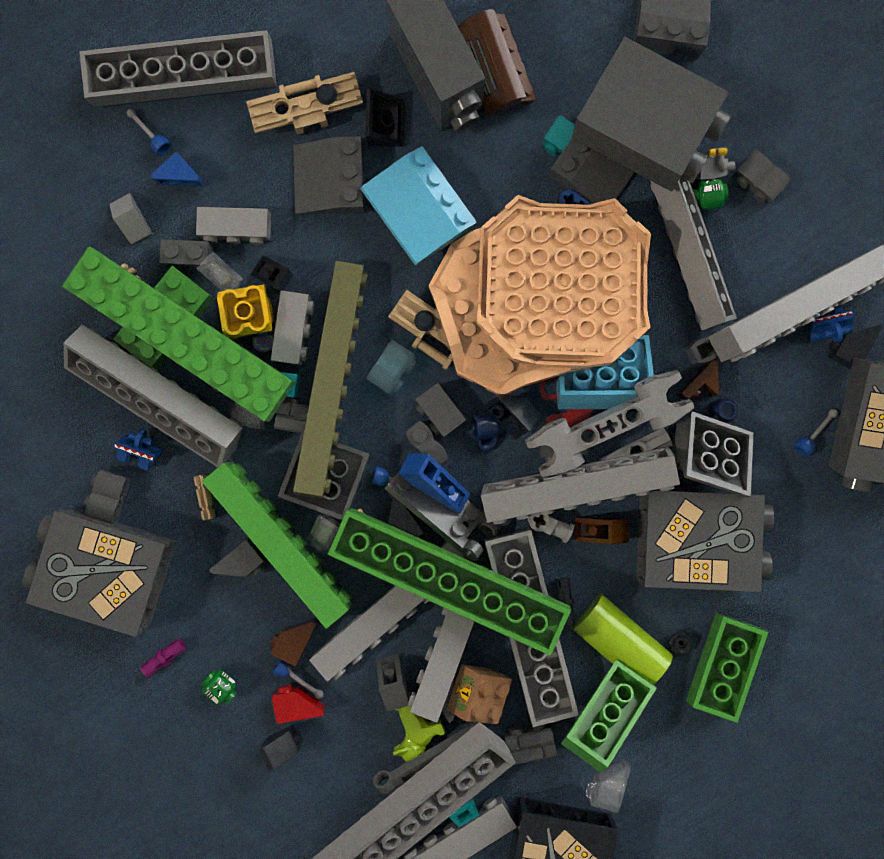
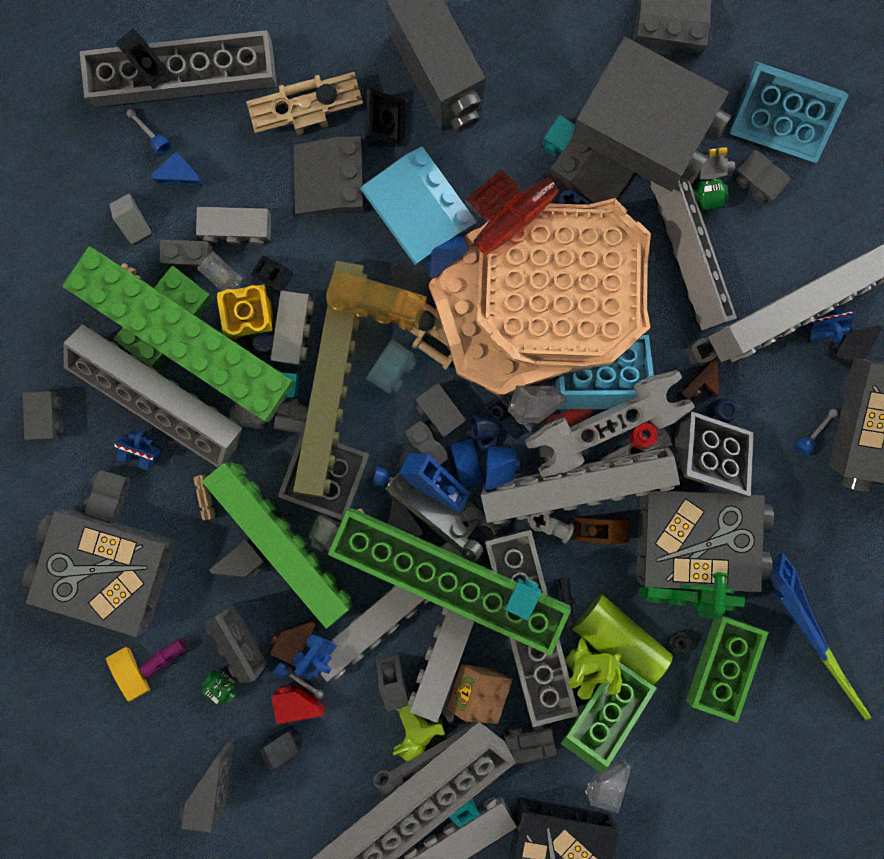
reddish brown brick [458,9,536,116] -> none
none -> dark grey brick [23,391,64,440]
none -> yellow slope [106,647,150,702]
none -> black slope [115,28,171,89]
none -> dark grey slope [179,738,235,833]
none -> dark grey slope [205,603,268,683]
none -> blue hips [292,634,337,680]
none -> clear yellow brick [326,270,427,331]
none -> blue slope [426,234,469,279]
none -> blue slope [450,438,484,488]
none -> clear red plate [465,169,559,255]
none -> blue slope [485,446,520,490]
none -> teal brick [505,578,541,621]
none -> clear slope [508,386,567,425]
none -> lime animal [565,638,622,699]
none -> red brick [629,423,658,450]
none -> green plate [639,572,745,619]
none -> medium azure slope [729,61,849,163]
none -> blue plate [770,553,871,720]

